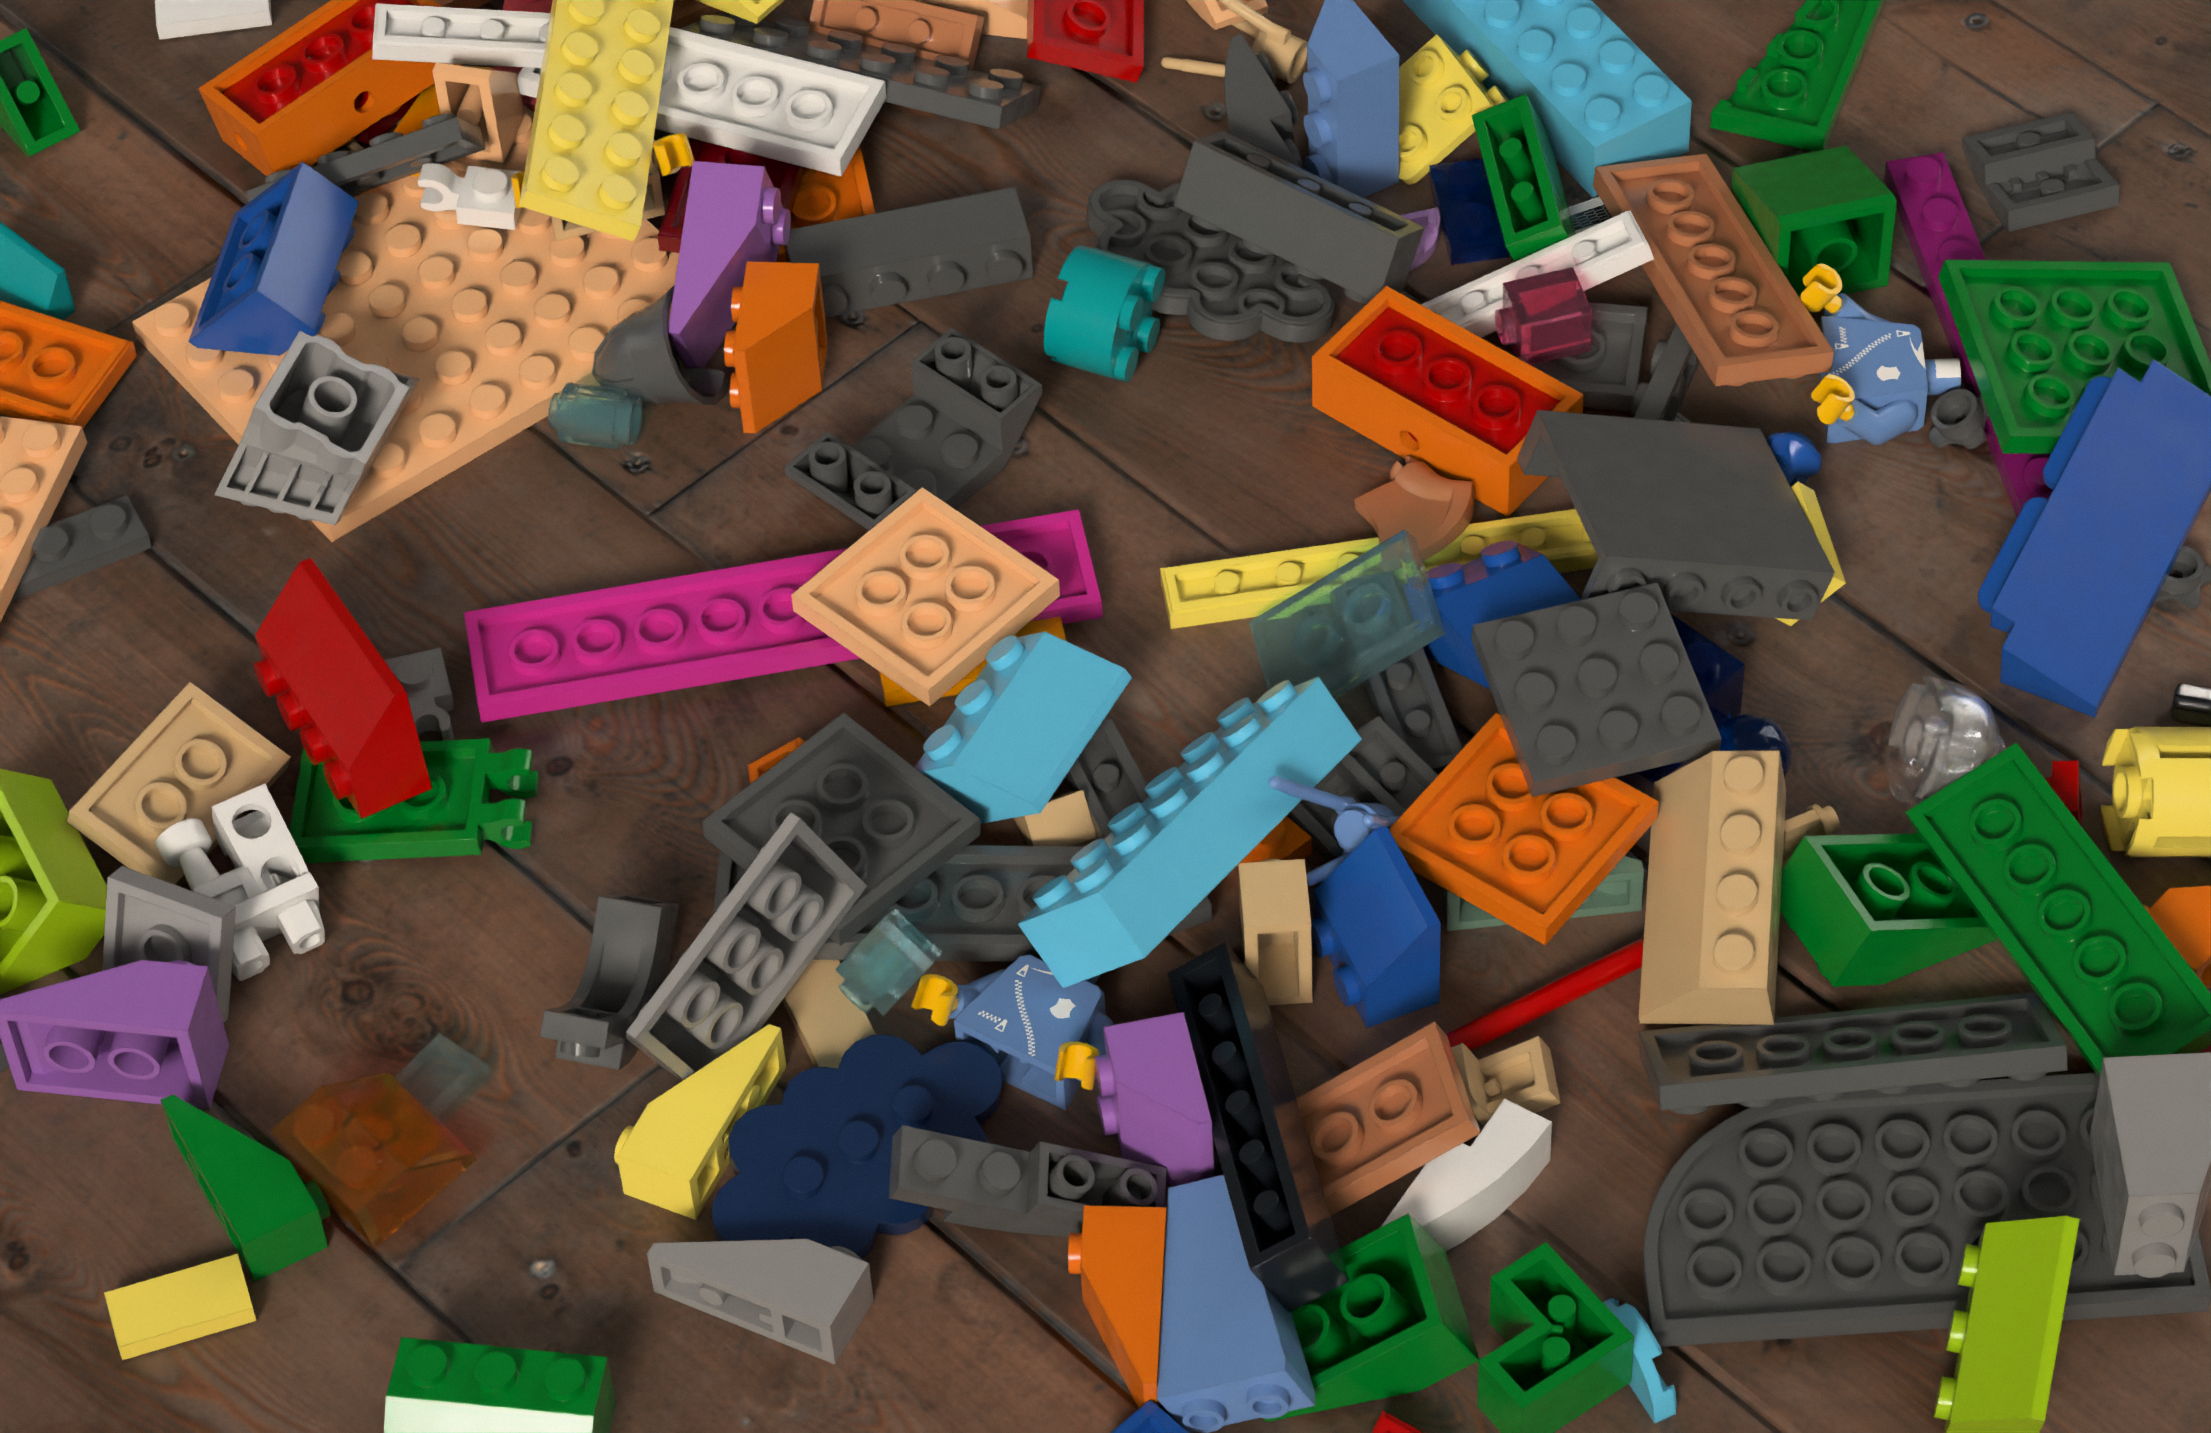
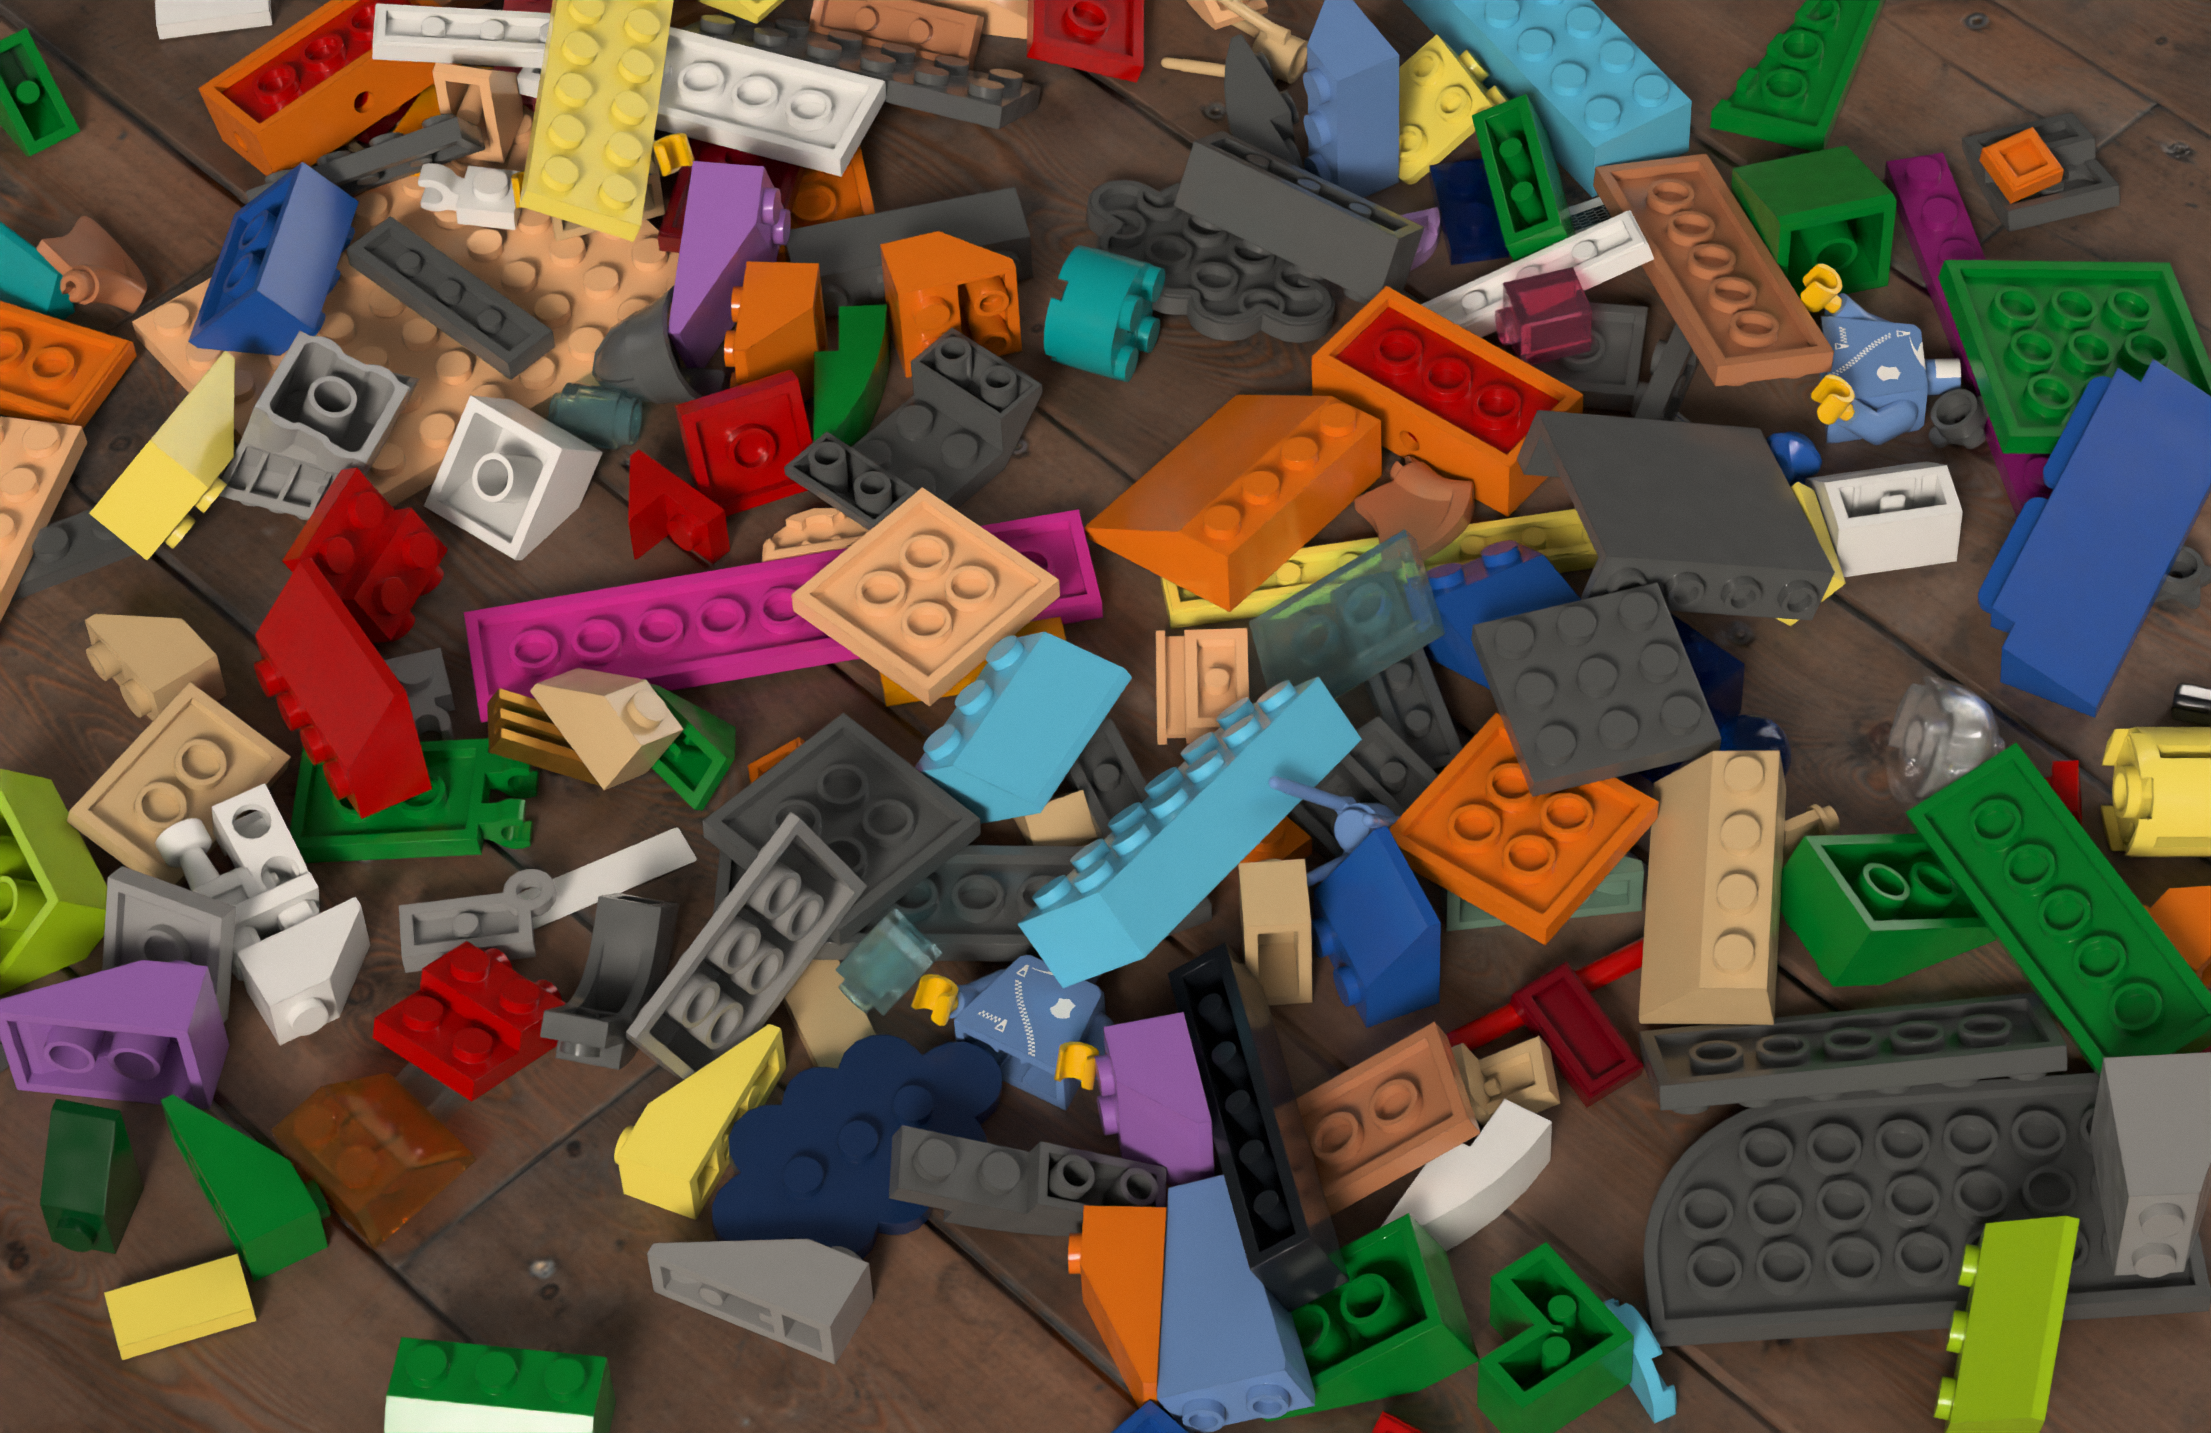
none -> nougat arm [36,216,147,314]
none -> dark green slope [40,1099,144,1254]
none -> tan slope [85,614,227,721]
none -> light yellow slope [89,350,235,560]
none -> white slope [236,897,370,1046]
none -> red plate [282,467,448,643]
none -> dark grey plate [346,216,555,380]
none -> red plate [372,941,566,1102]
none -> light grey hinge [399,869,556,973]
none -> white slope [424,395,603,560]
none -> pearl gold tile [487,688,600,786]
none -> white sticker [518,827,697,929]
none -> tan slope [530,668,684,790]
none -> red slope [628,449,730,564]
none -> green slope [650,684,736,811]
none -> red hinge [675,369,812,516]
none -> light nougat plate [762,508,869,562]
none -> green slope [814,304,891,447]
none -> orange slope [880,231,1022,378]
none -> orange slope [1083,395,1382,612]
none -> light nougat plate [1156,628,1249,745]
none -> dark red tile [1510,961,1644,1108]
none -> white slope [1805,461,1963,577]
none -> orange tile [1979,127,2064,204]

